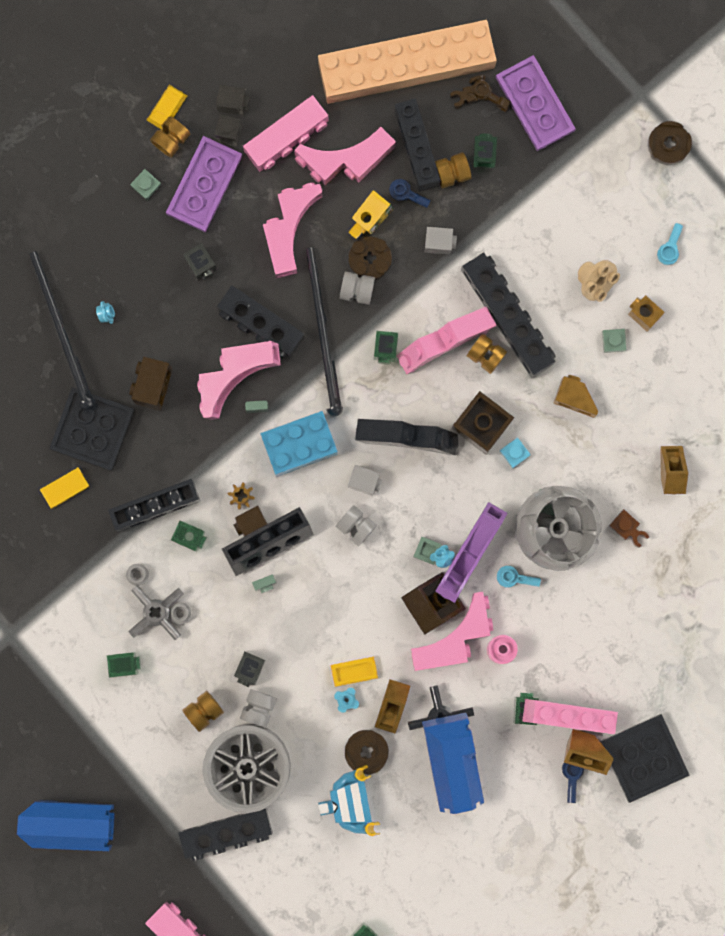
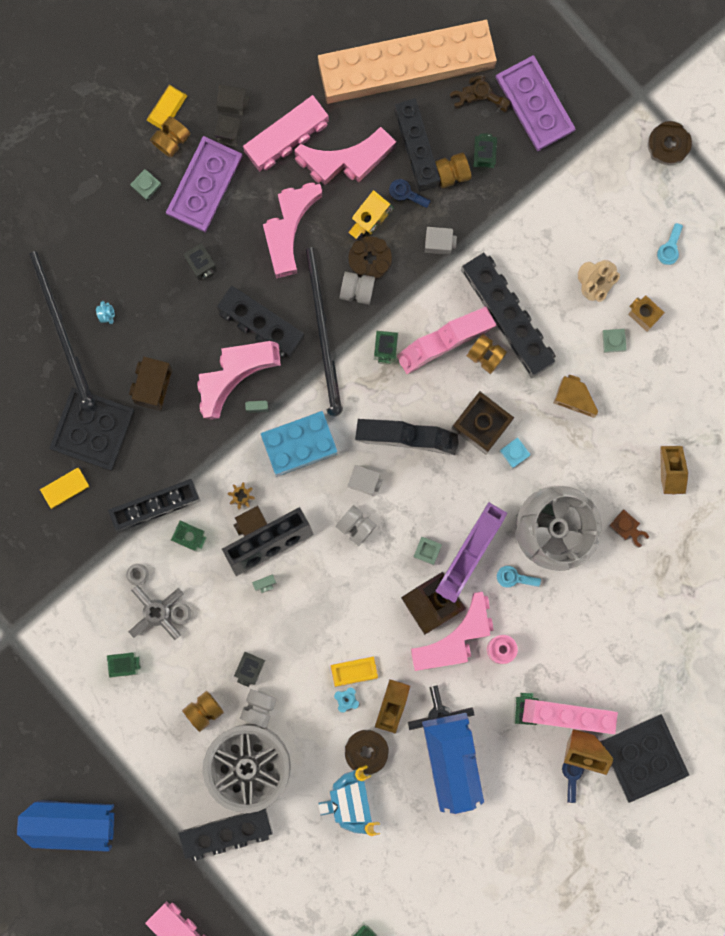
medium azure plate [430,545,455,568] -> none

